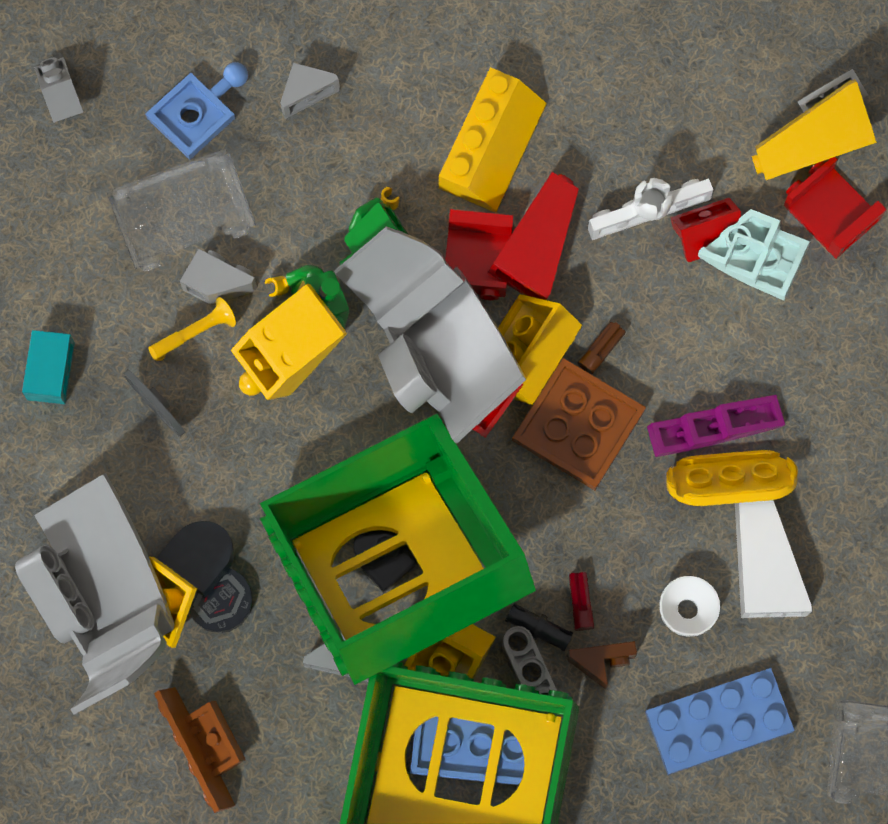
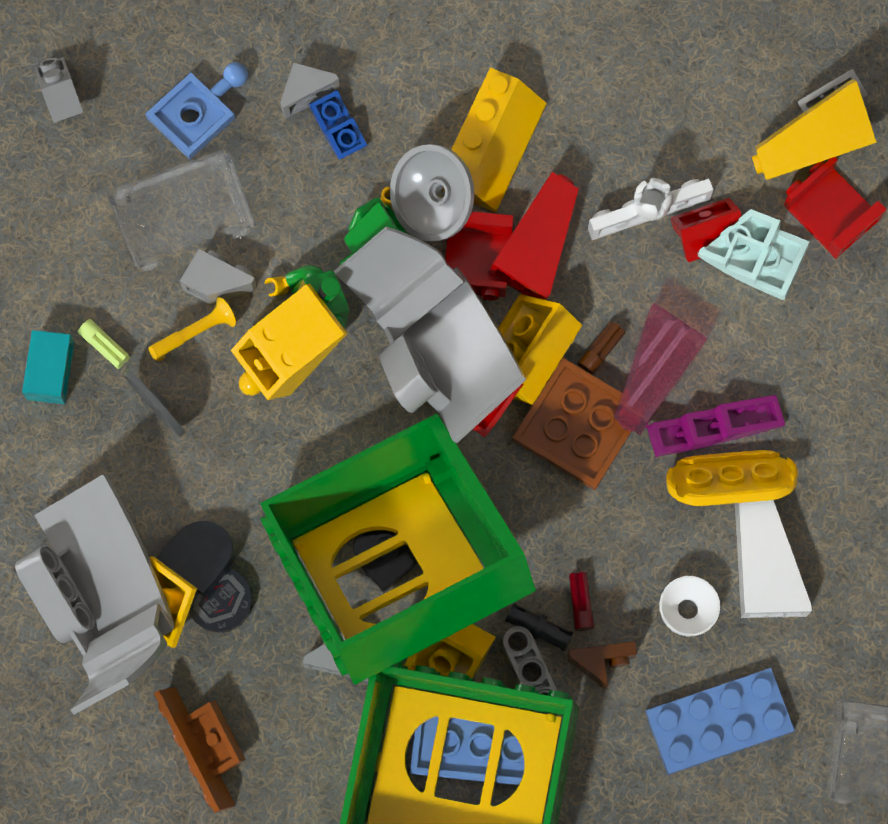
none -> yellowish green piece [78,319,130,369]
none -> blue slope [308,90,367,160]
none -> light grey dish [390,144,474,241]
none -> clear pink slope [613,303,708,436]

